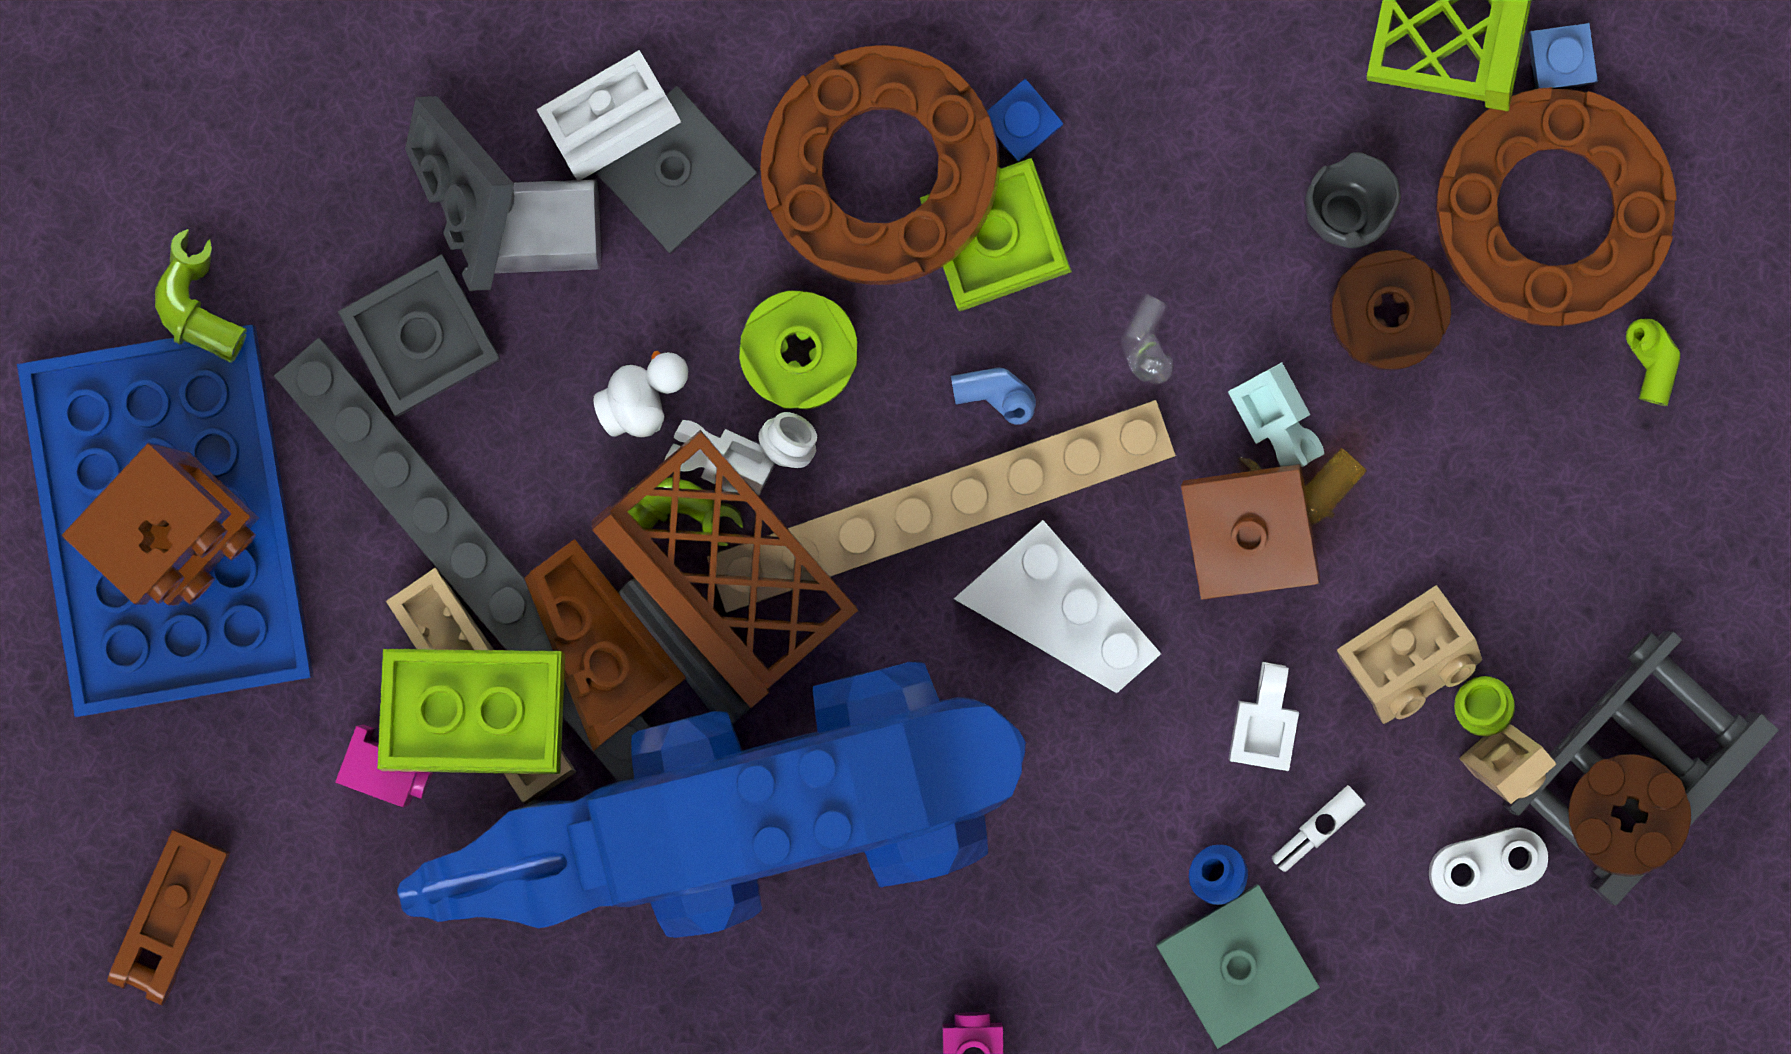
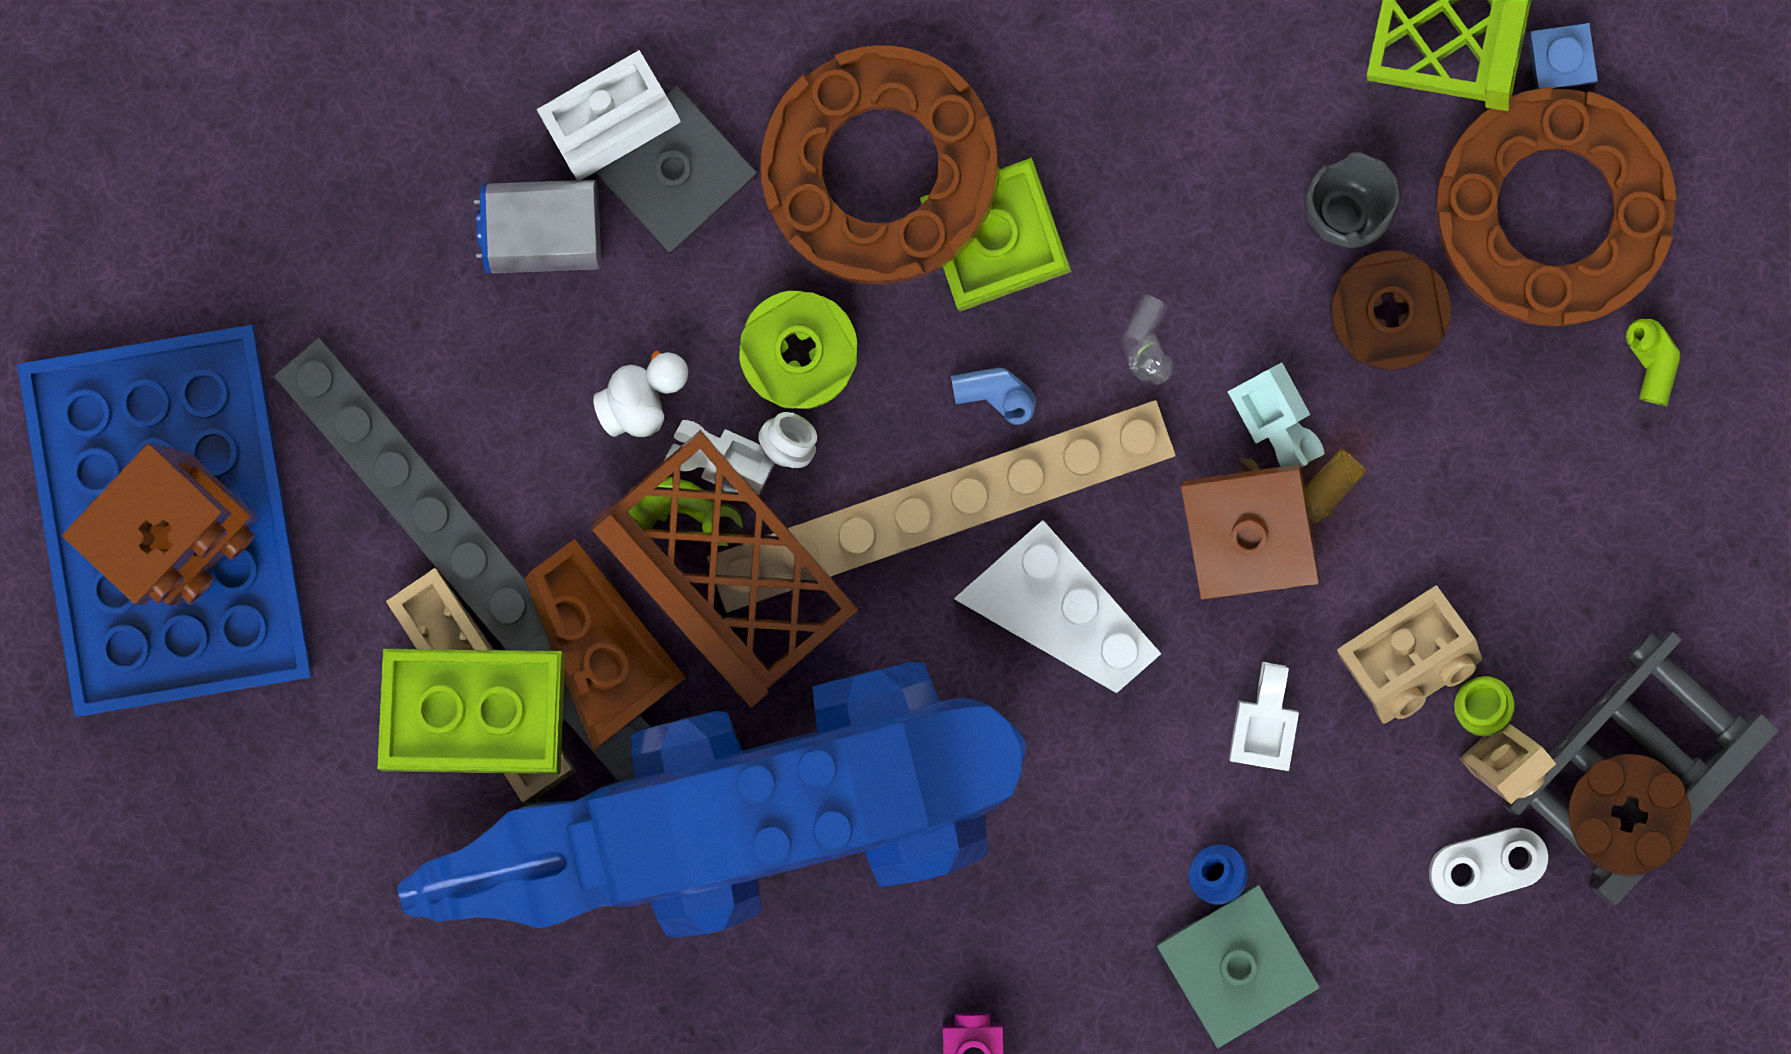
dark orange plate [107,829,231,1006] -> none
lime piece [155,229,247,363] -> none
dark pink brick [335,725,433,807] -> none
dark grey plate [338,254,501,417] -> none
dark grey wing [405,96,515,291] -> none
dark grey axle [619,578,750,724] -> none
blue plate [987,78,1064,163] -> none
white pin [1272,785,1366,872] -> none

